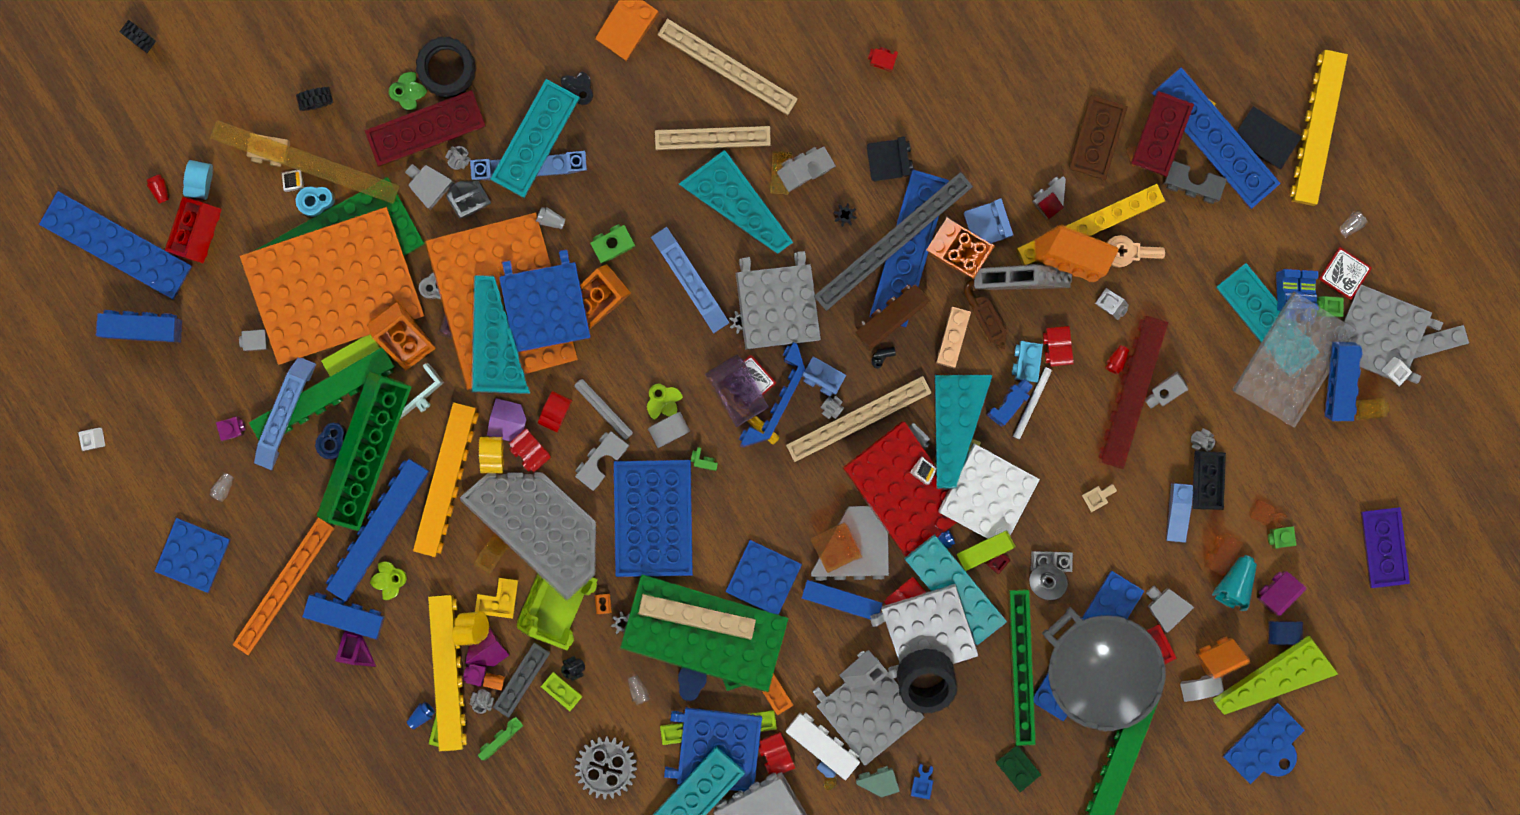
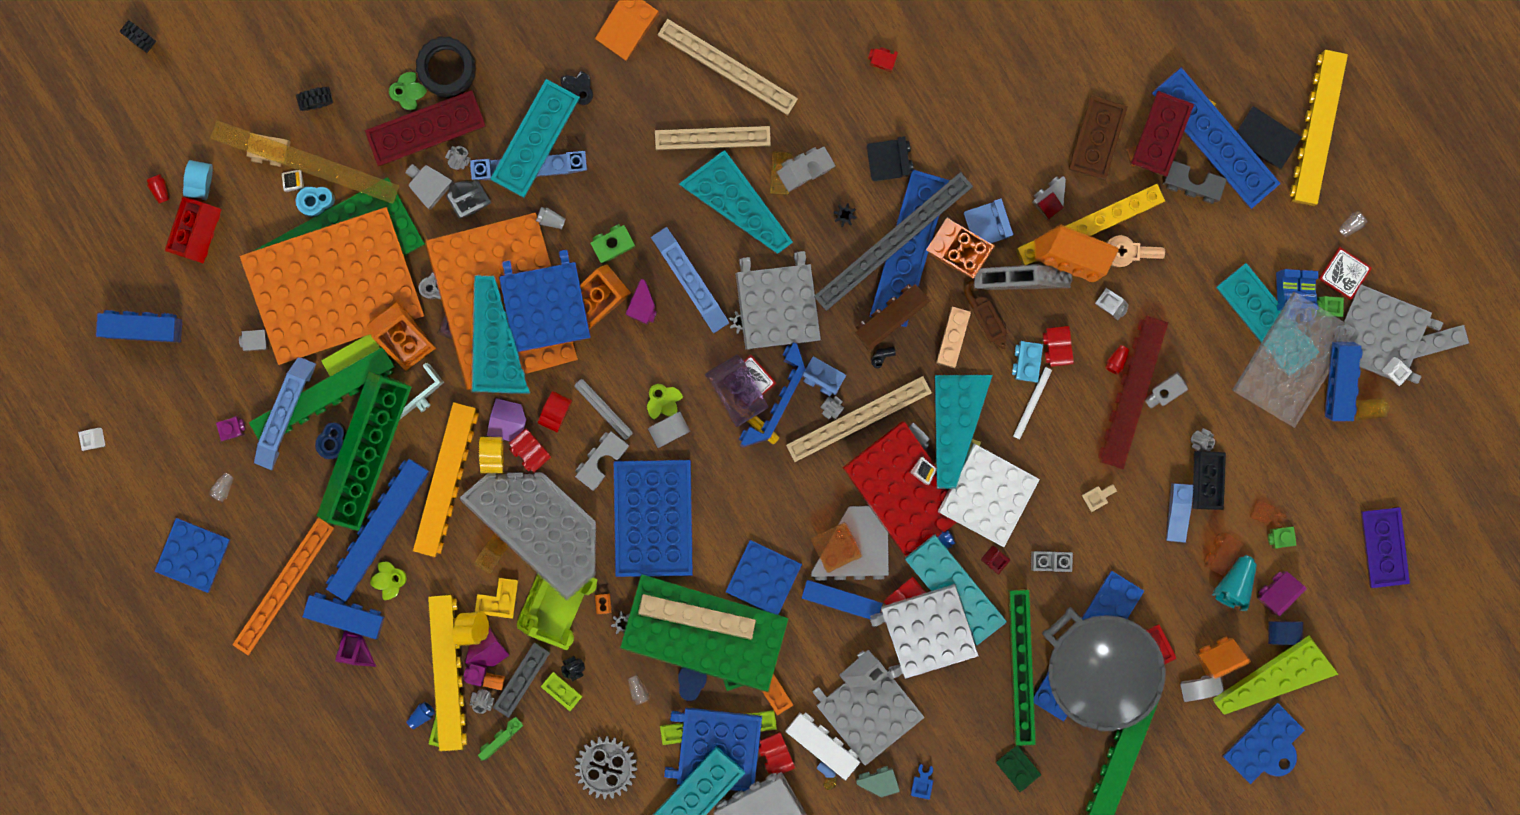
blue plate [39,191,192,299] -> none
bright green bracket [691,447,718,471] -> none
black tyre [897,648,957,714] -> none
lime tile [956,530,1016,571] -> none
blue hips [986,379,1033,427] -> none
flat silver dish [1029,564,1068,600] -> none
light grey torso [1146,585,1194,633] -> none
none -> magenta slope [626,279,657,325]

